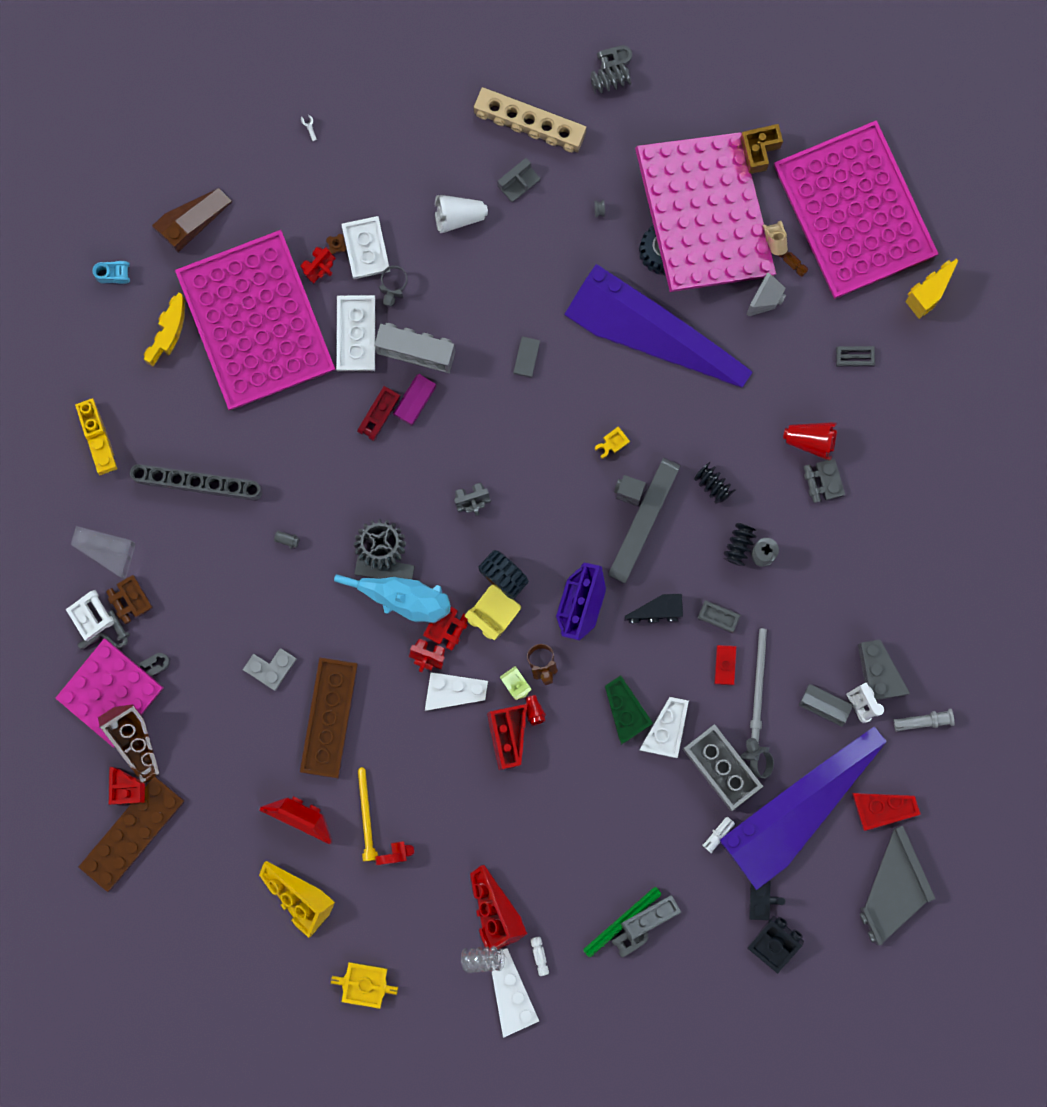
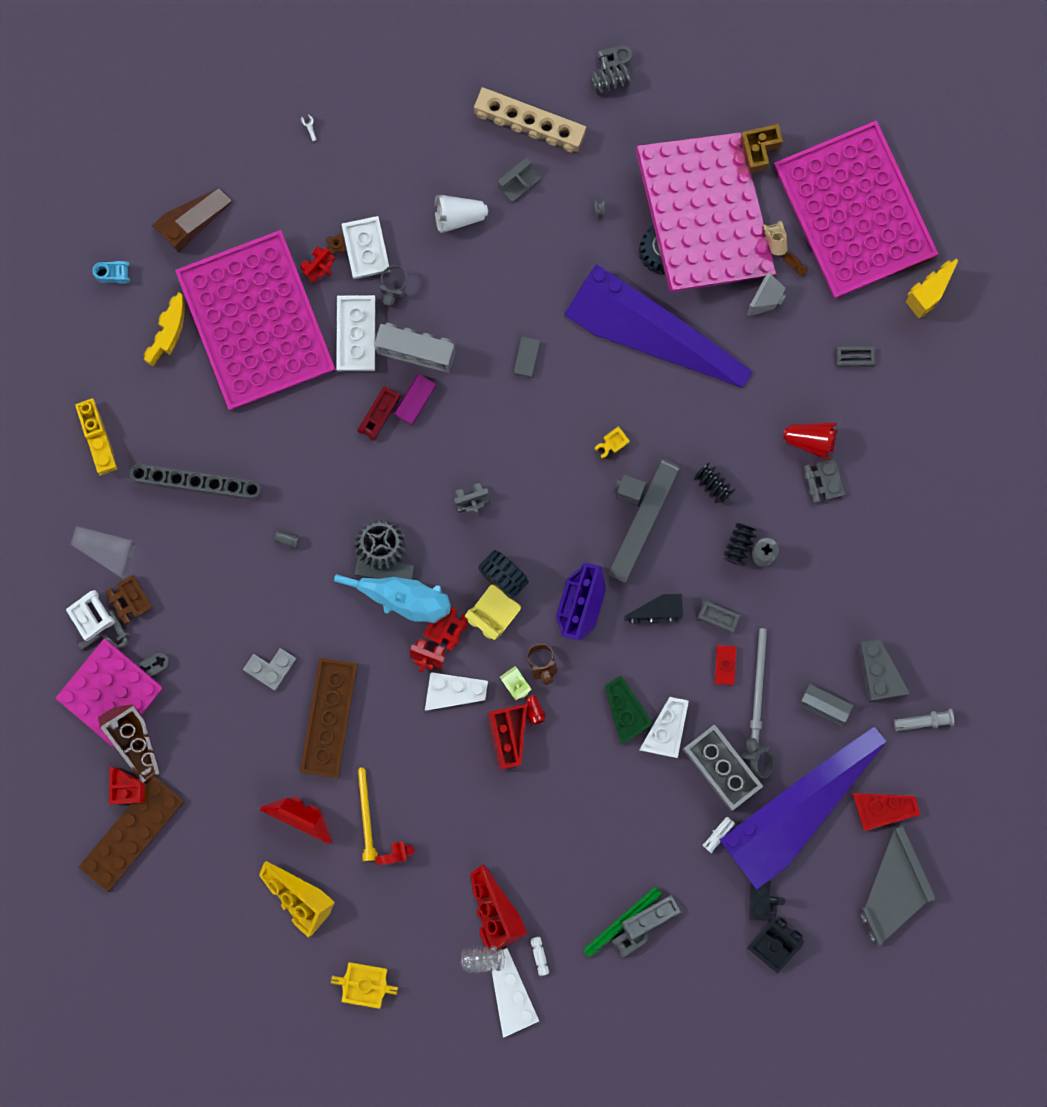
white plate [846,683,884,723] -> none

